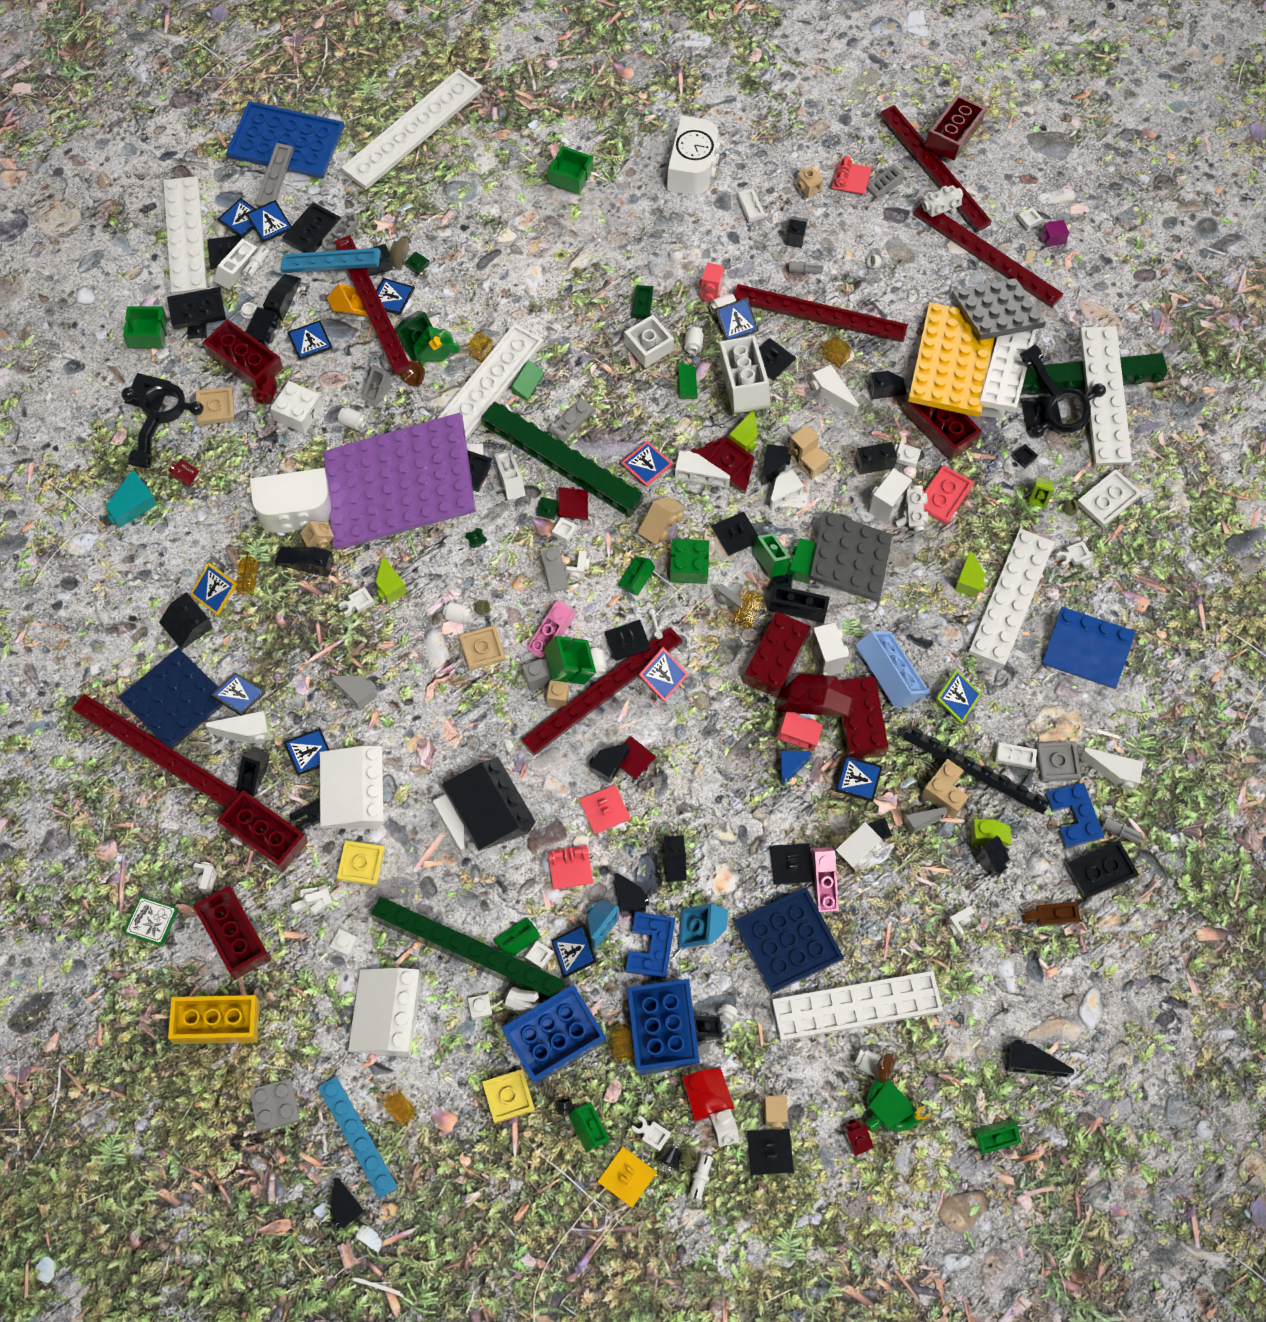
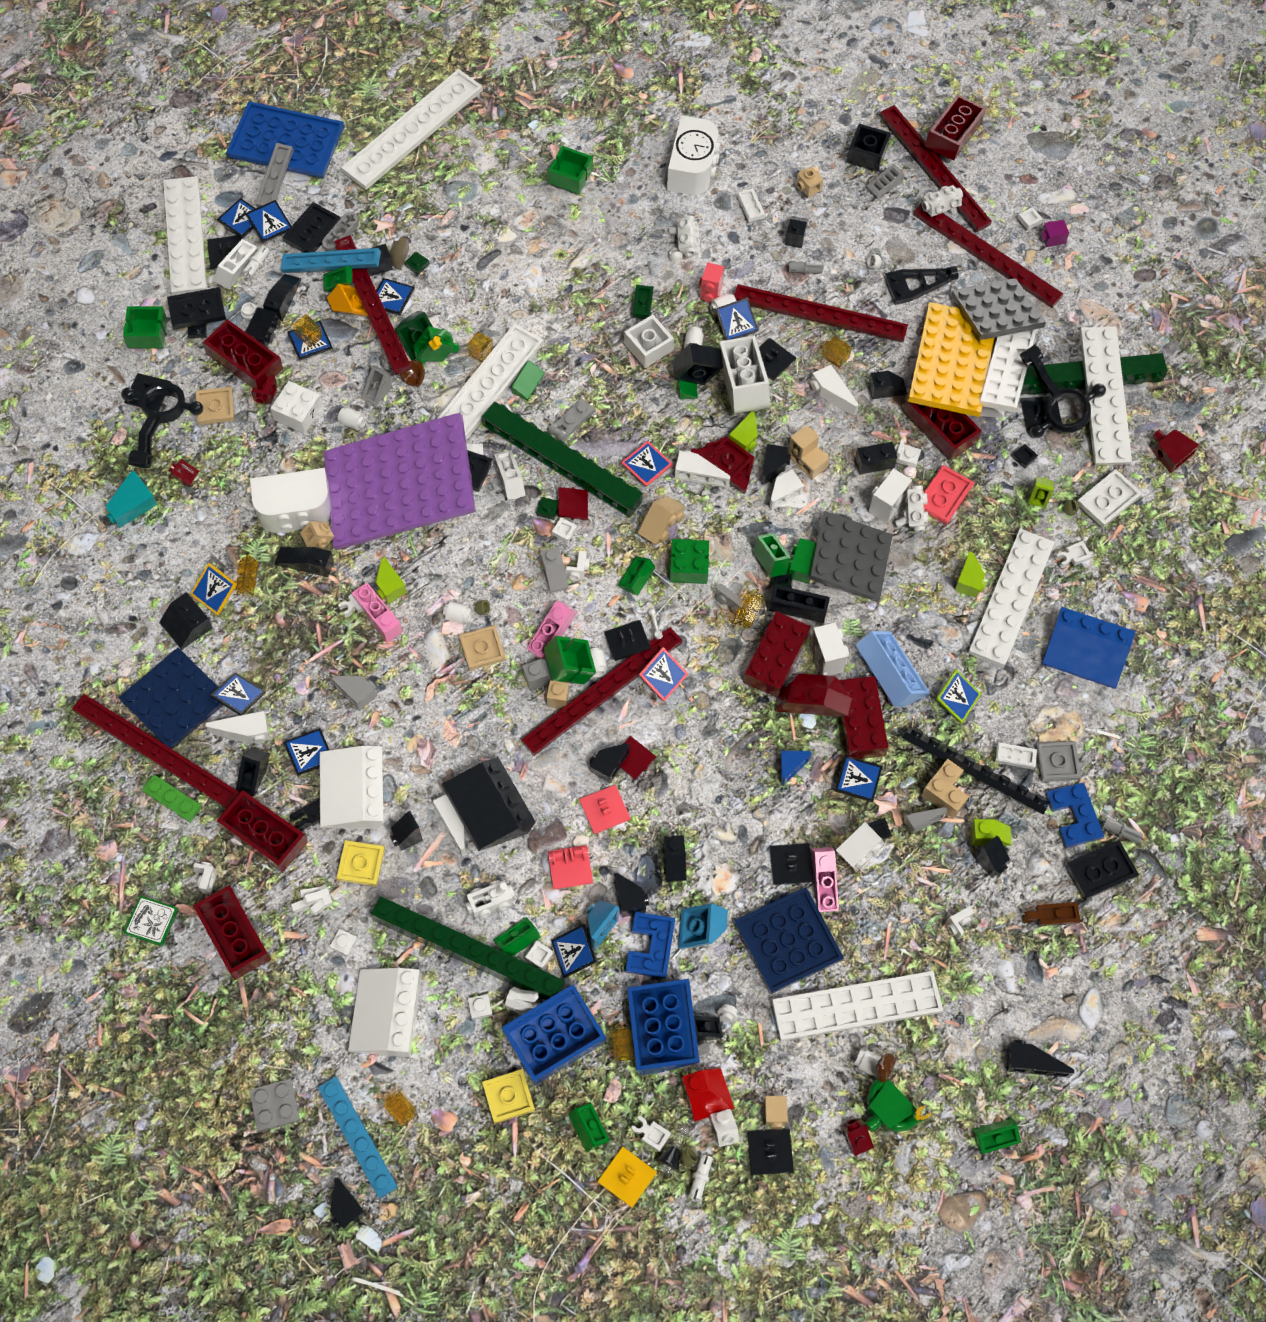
yellow brick [168,995,260,1044] -> none
dark green plate [465,528,487,548] -> none
black hinge [555,1099,573,1116] -> none
black piece [711,512,758,556] -> none
coral brick [775,712,823,752] -> none
coral hinge [831,156,872,195] -> none
white slope [1080,747,1143,790] -> none
none -> bright green plate [142,775,202,823]
none -> clear yellow brick [292,314,323,347]
none -> green plate [323,265,352,293]
none -> bright pink slope [352,583,403,643]
none -> black slope [390,811,423,851]
none -> white brick [465,880,515,919]
none -> white brick [669,215,700,257]
none -> black brick [672,343,724,385]
none -> black brick [847,123,891,171]
none -> black plate [884,266,959,305]
none -> dark red torso [1152,429,1199,474]

